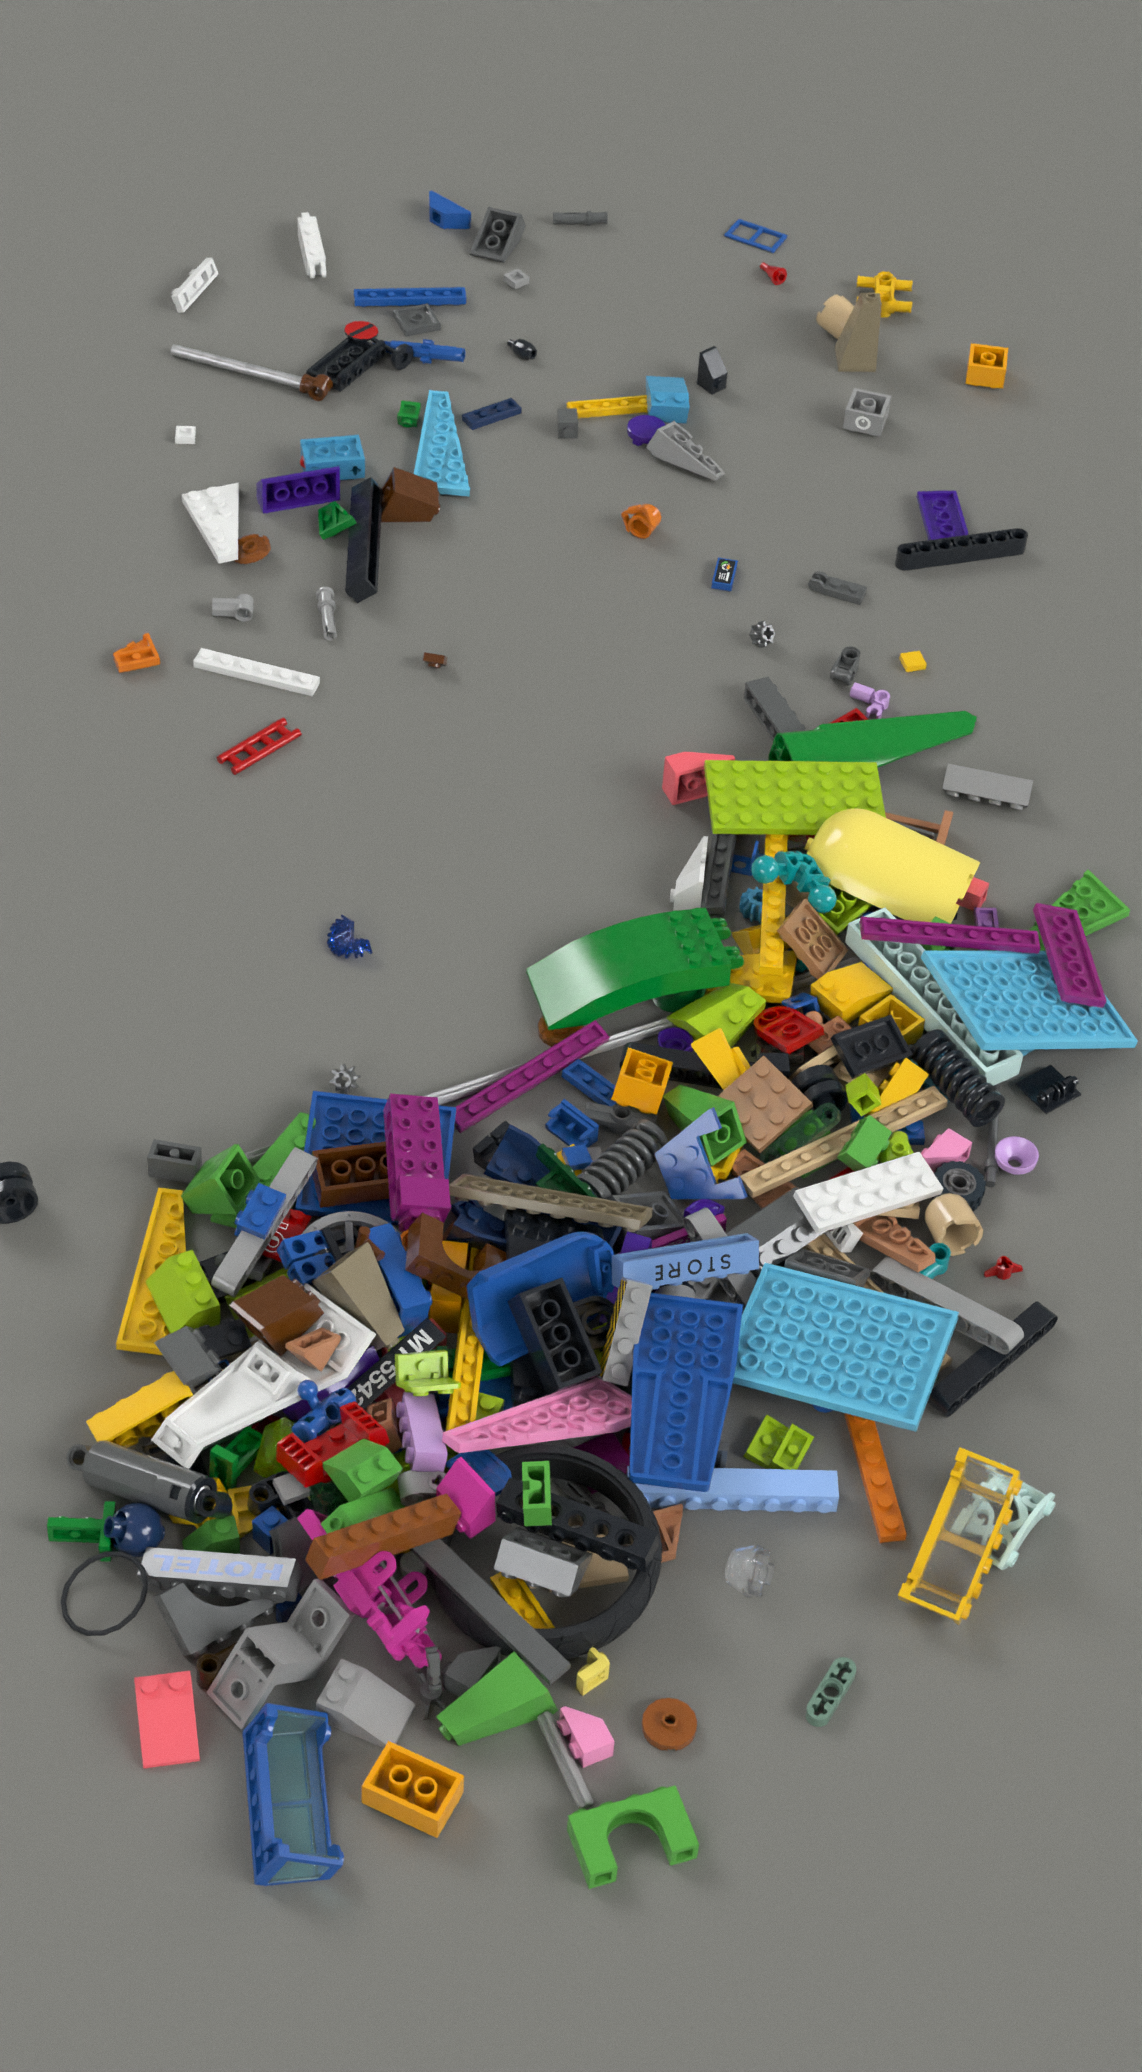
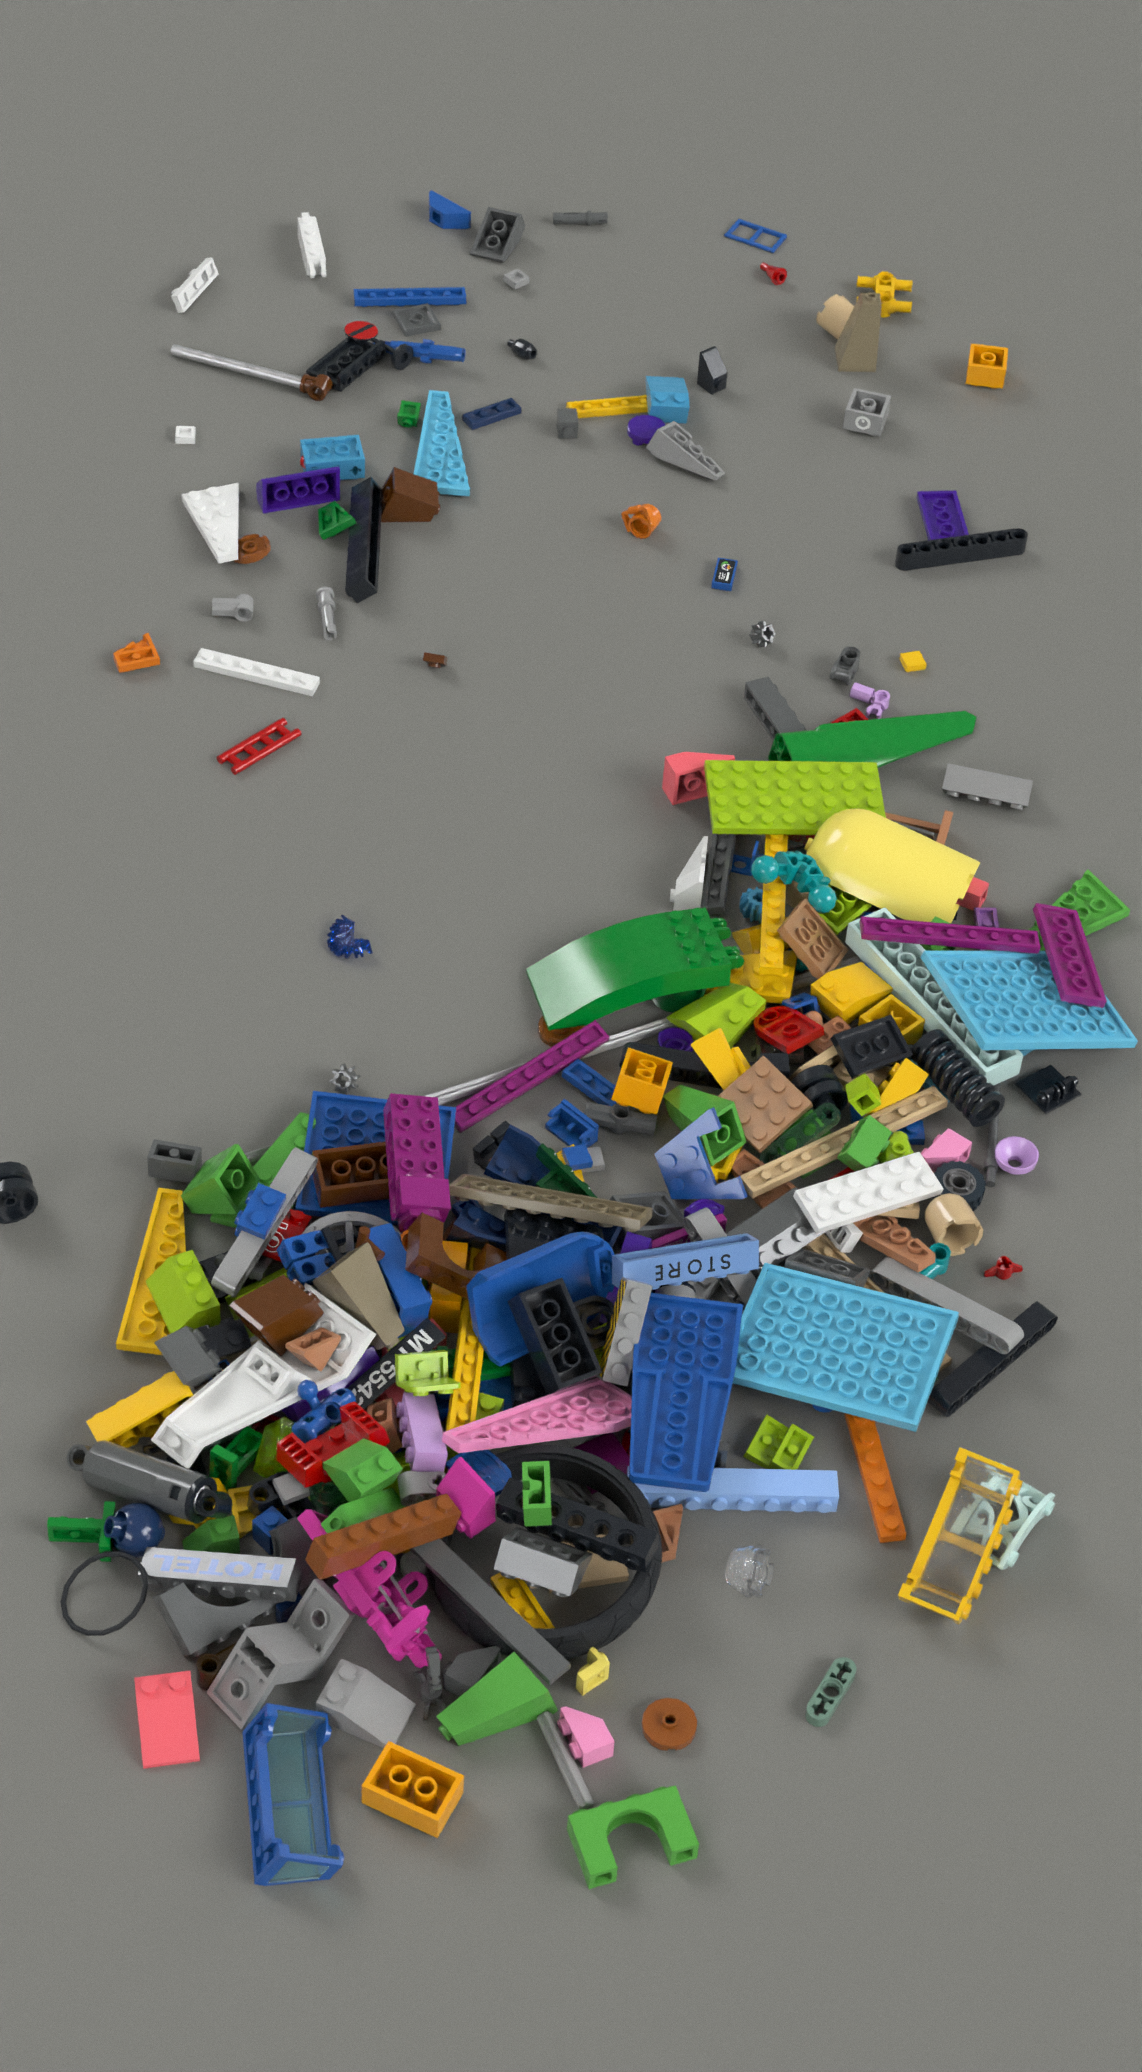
dark grey piece [577,1119,668,1200] -> none
dark grey hinge [808,571,867,605] -> none

